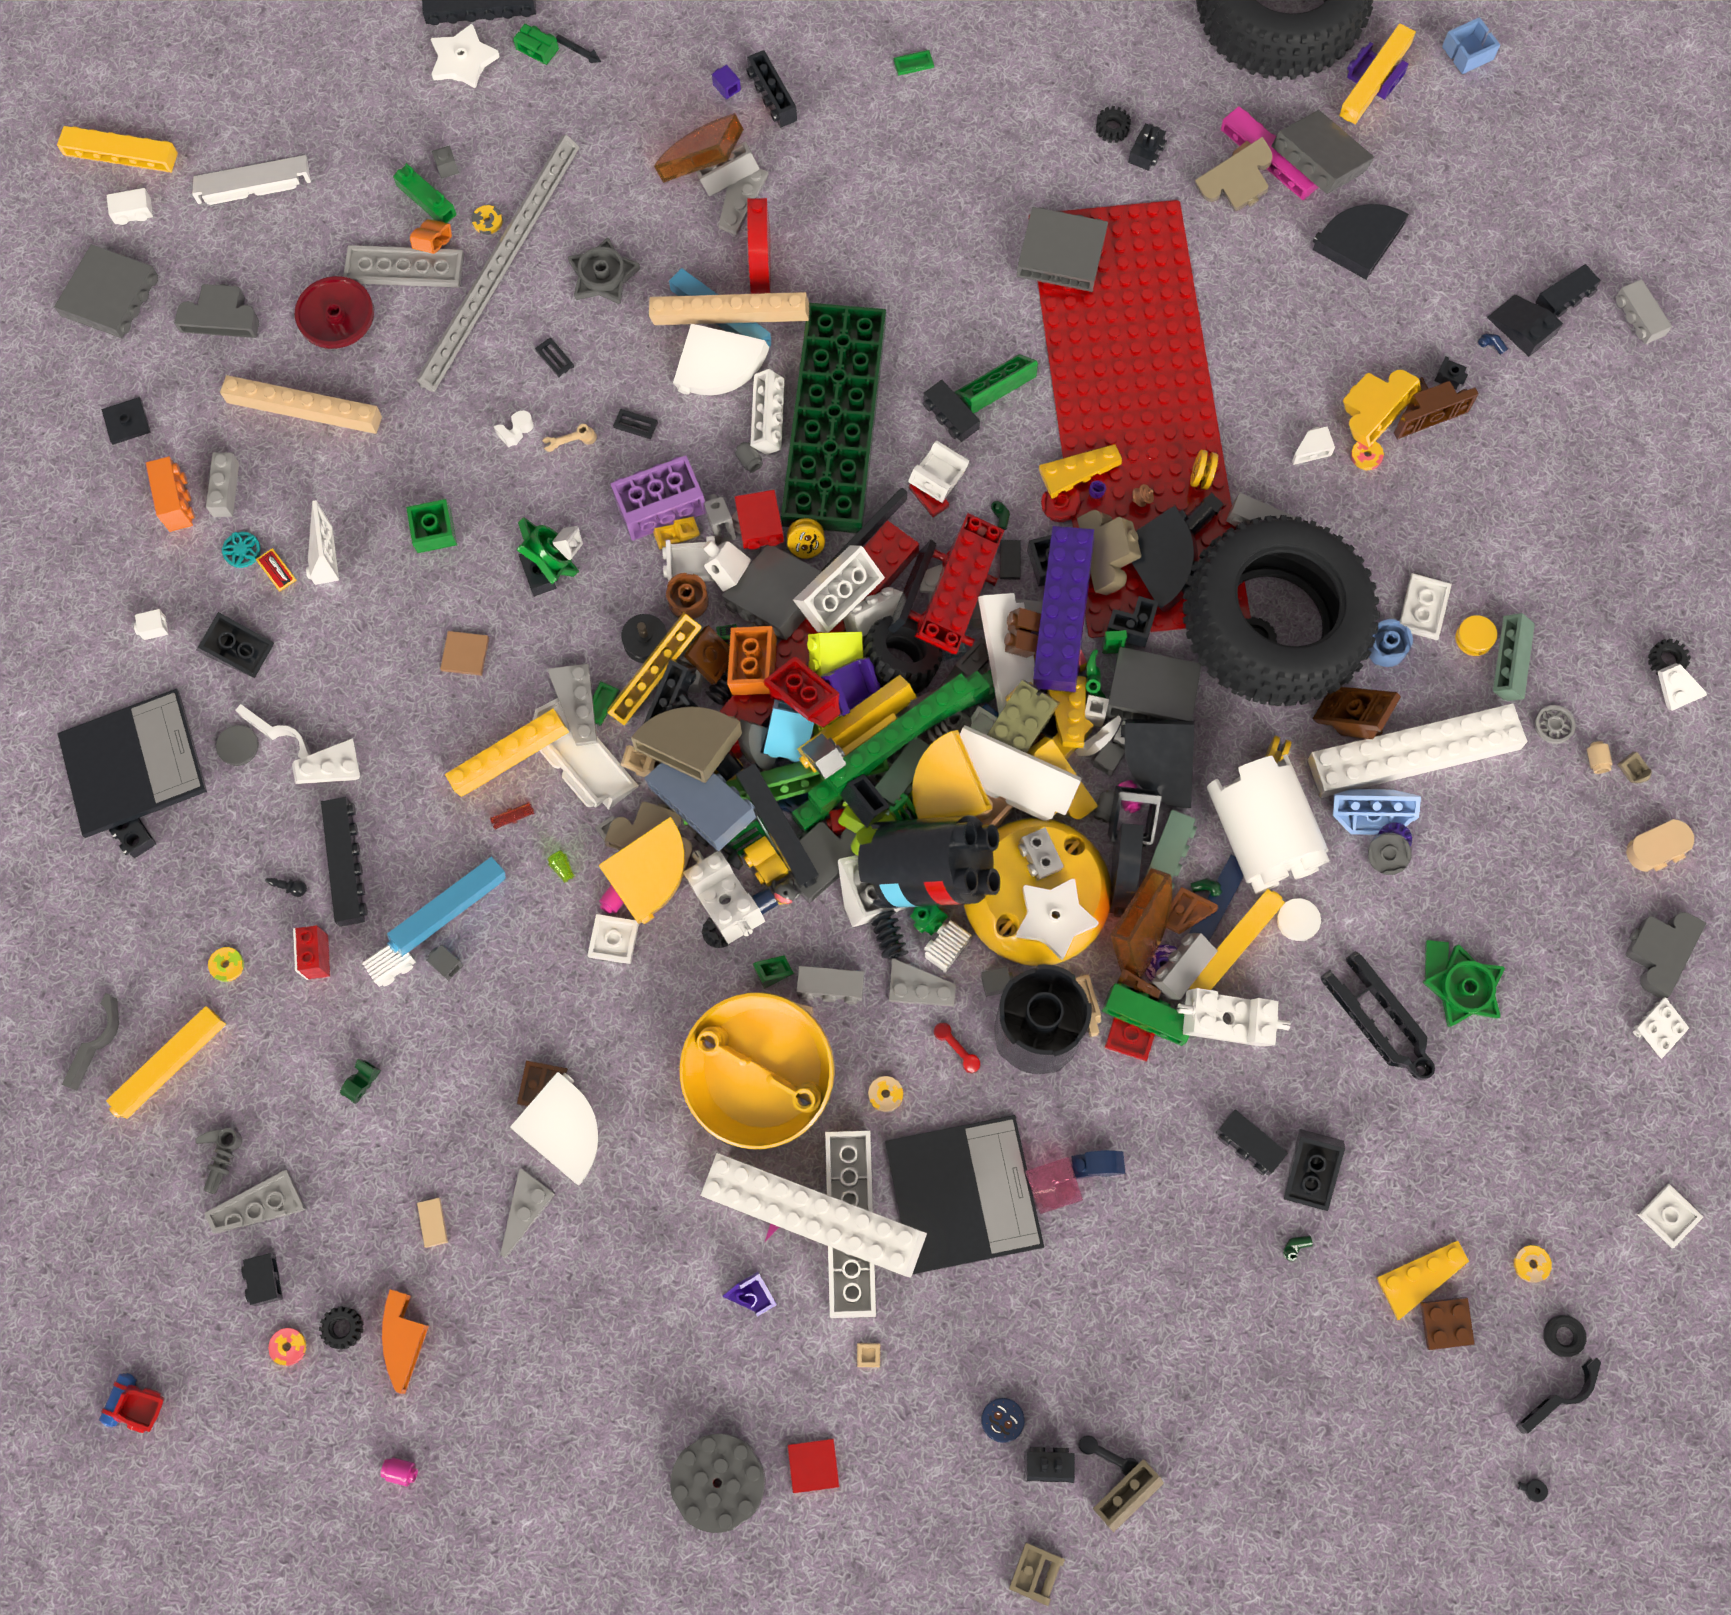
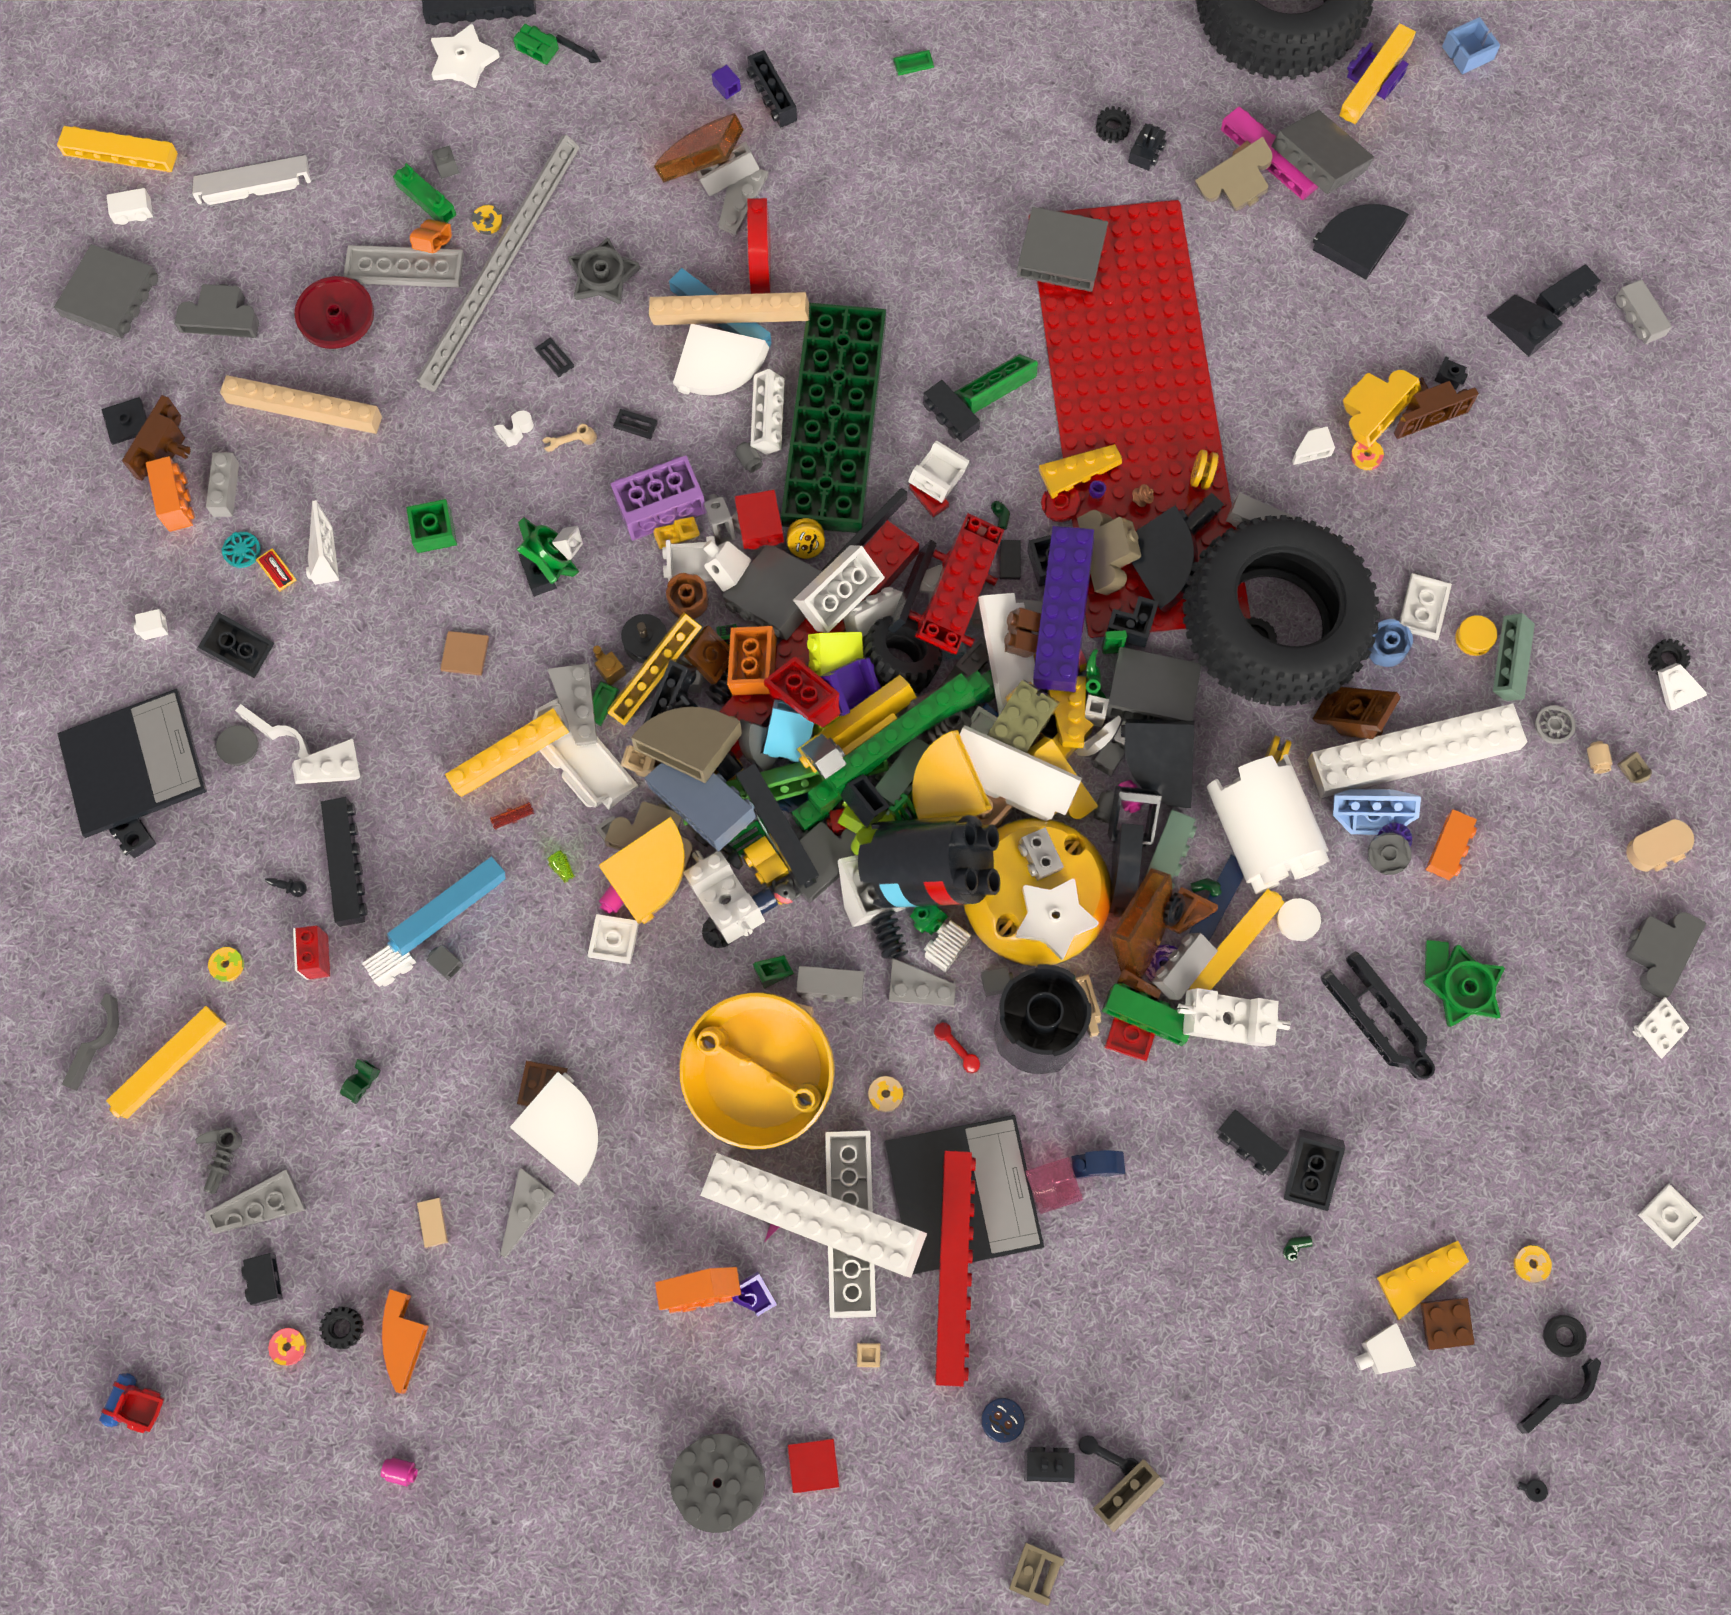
dark blue arm [1478,333,1508,355] -> none
none -> reddish brown brick [122,395,191,481]
none -> pearl gold brick [593,645,626,685]
none -> orange brick [655,1267,741,1313]
none -> red brick [935,1151,976,1387]
none -> black gear [1163,892,1185,927]
none -> white torso [1354,1323,1416,1374]
none -> orange brick [1425,809,1477,880]

